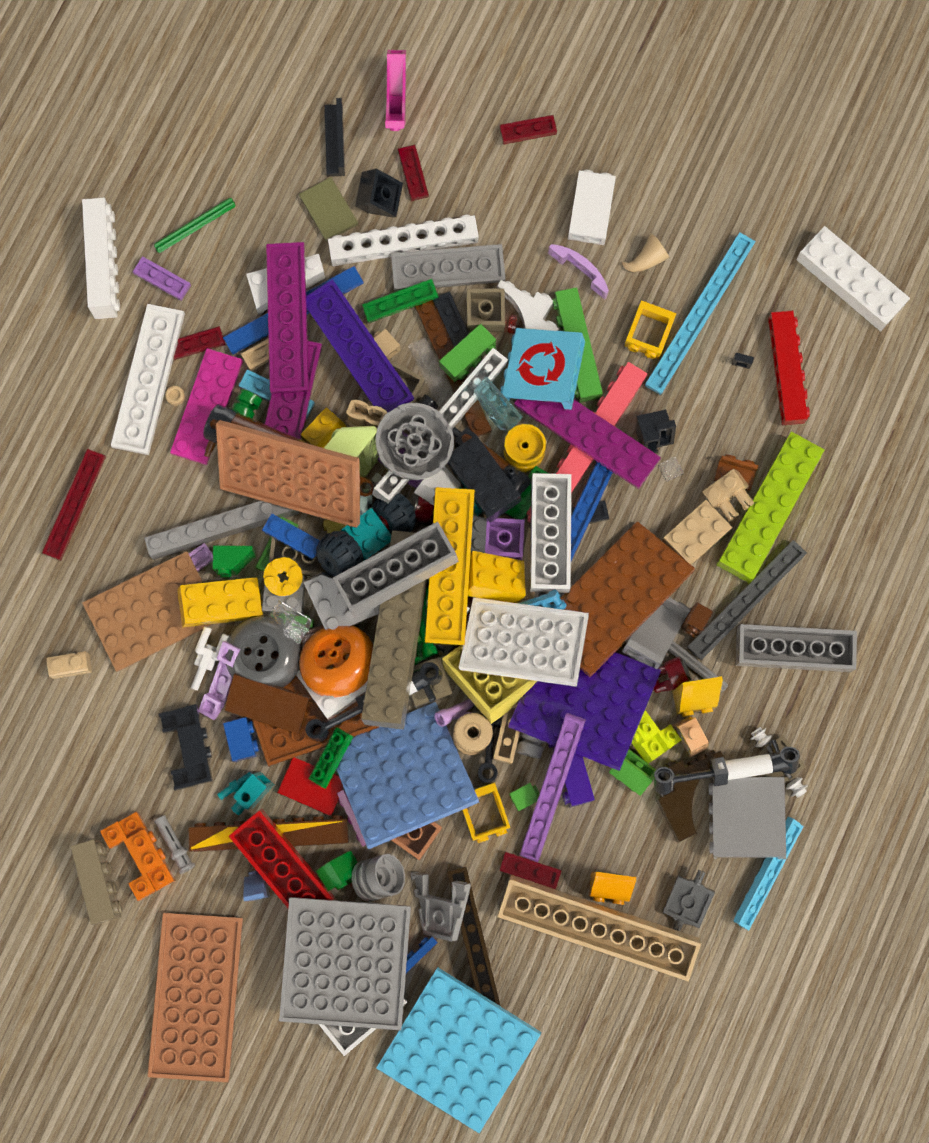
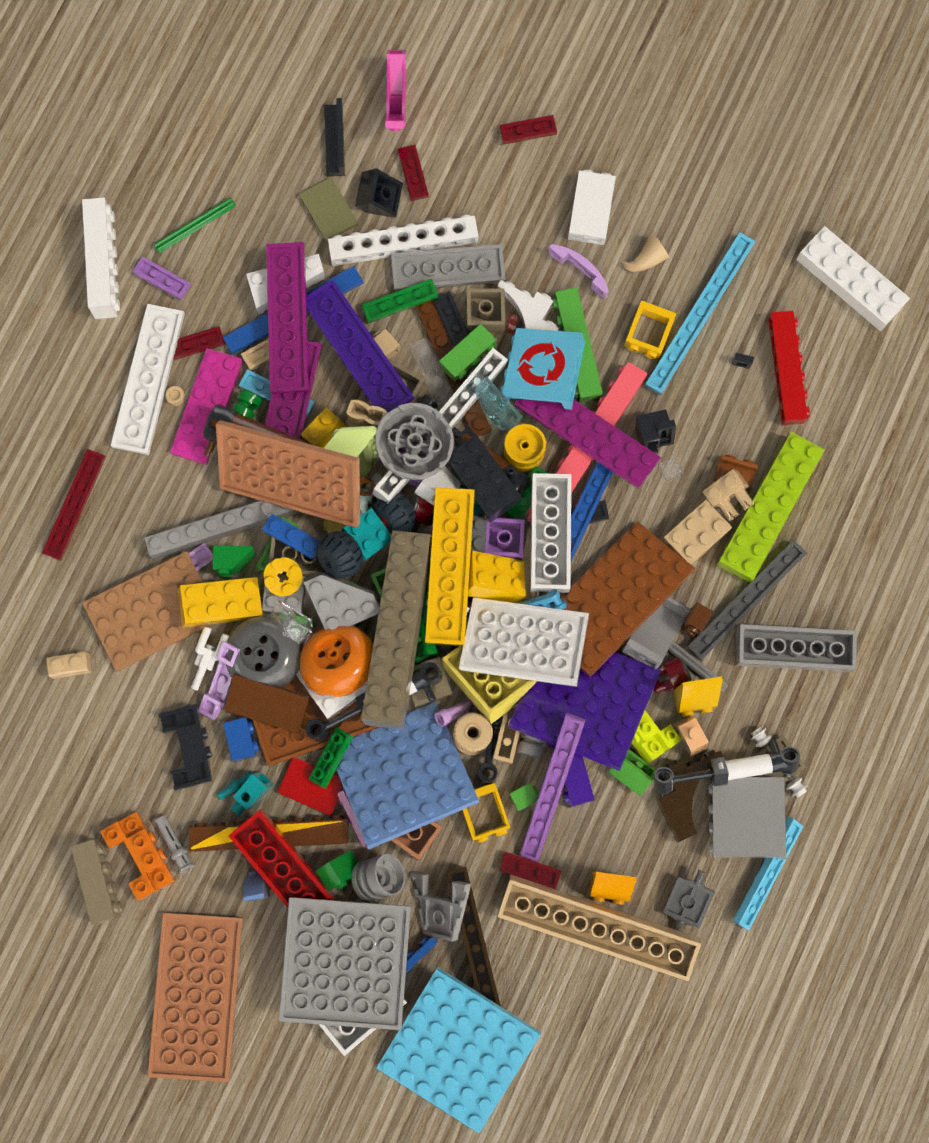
light grey brick [333,522,459,618] -> none

